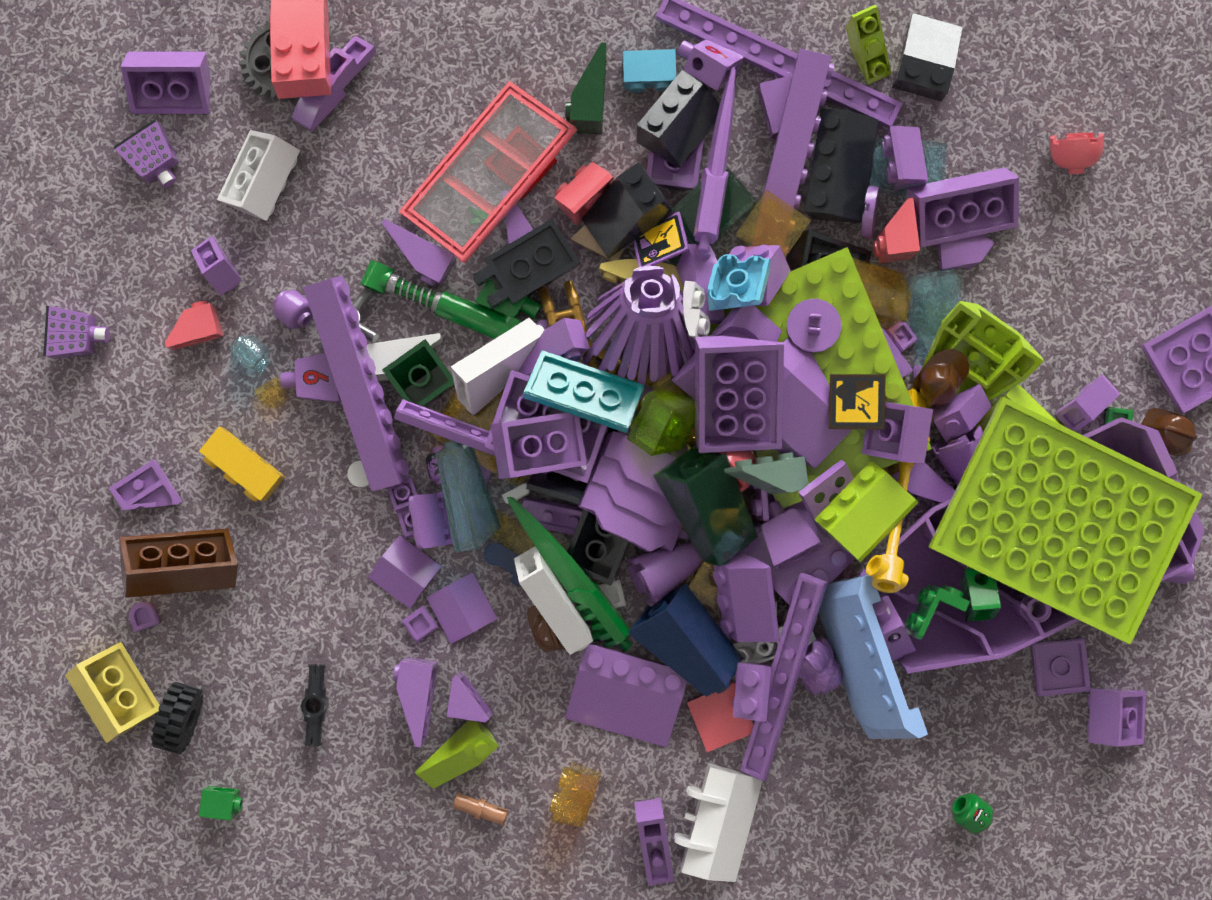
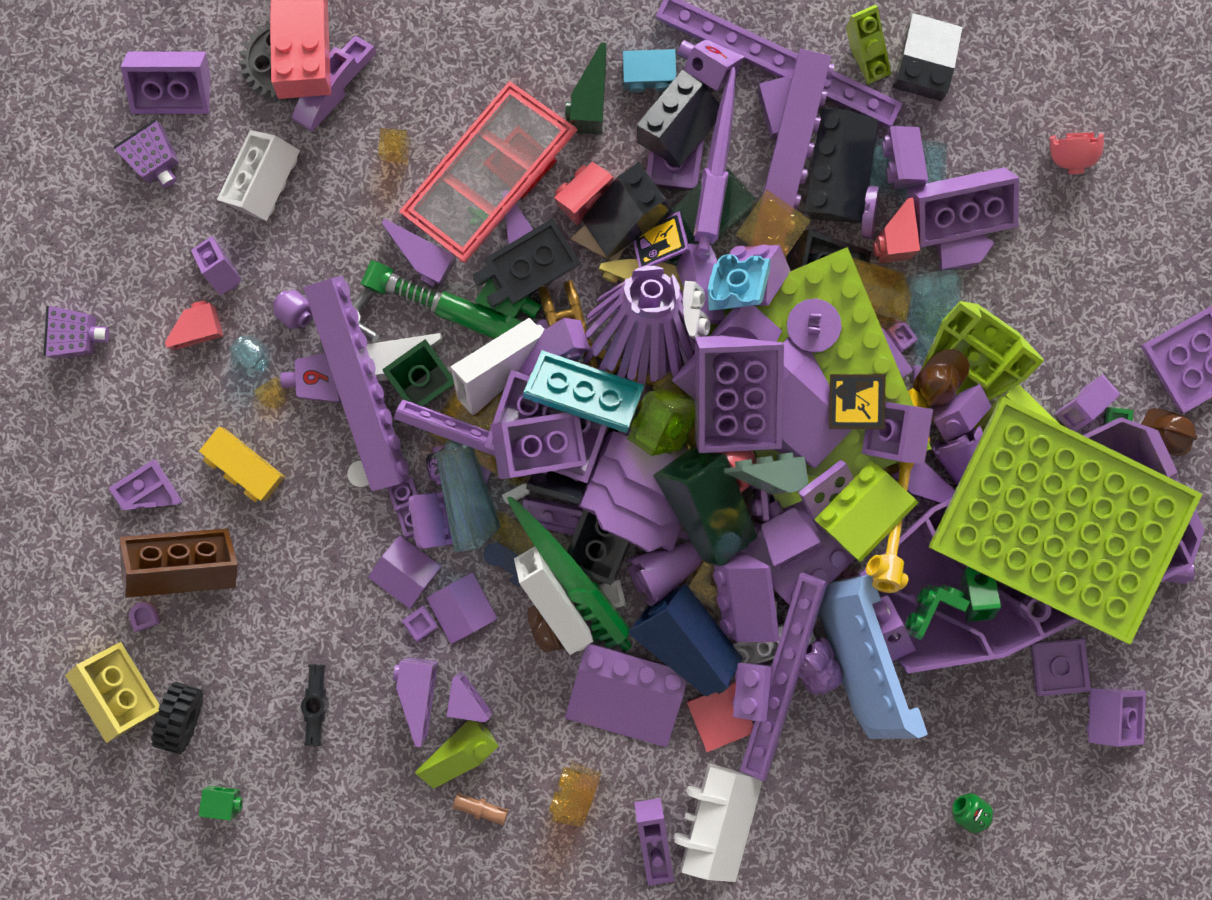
none -> clear yellow brick [378,128,410,163]

